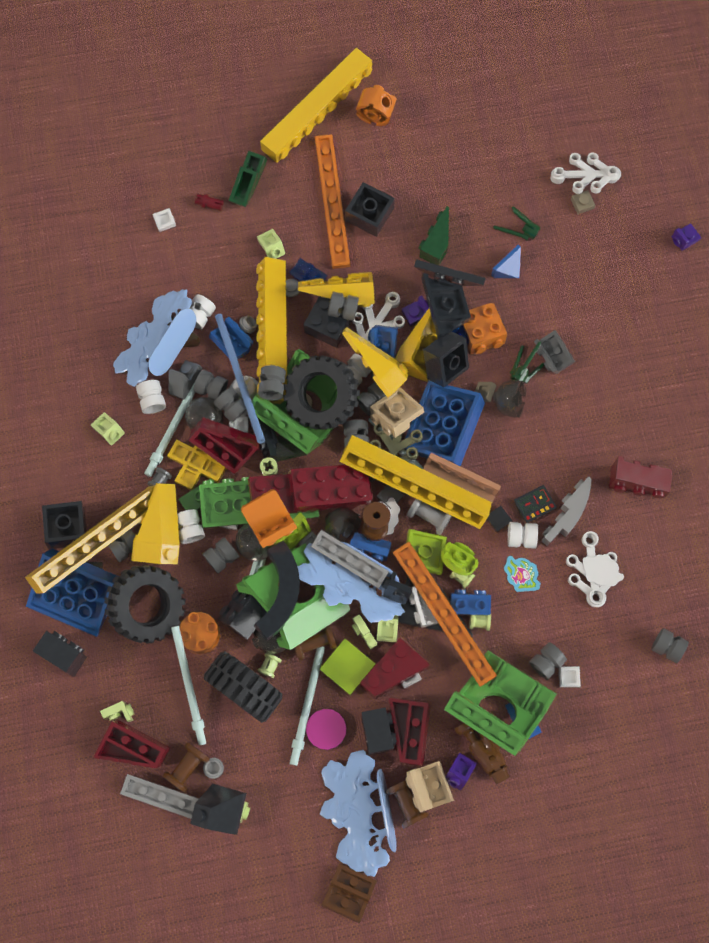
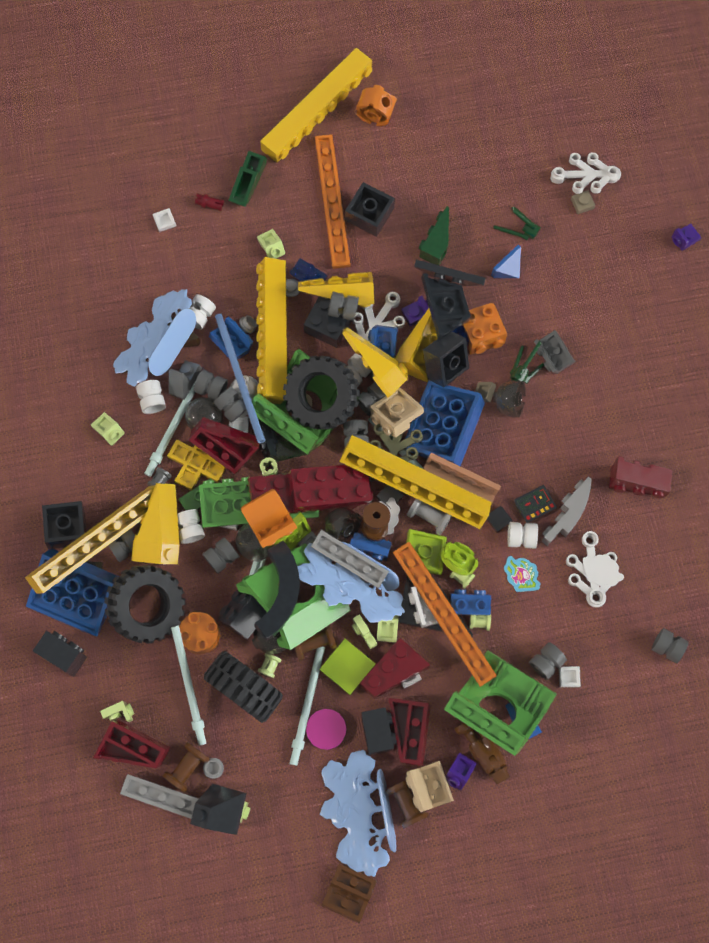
dark grey wheel [258,365,286,401] -> none
black bracket [382,571,413,605] -> none

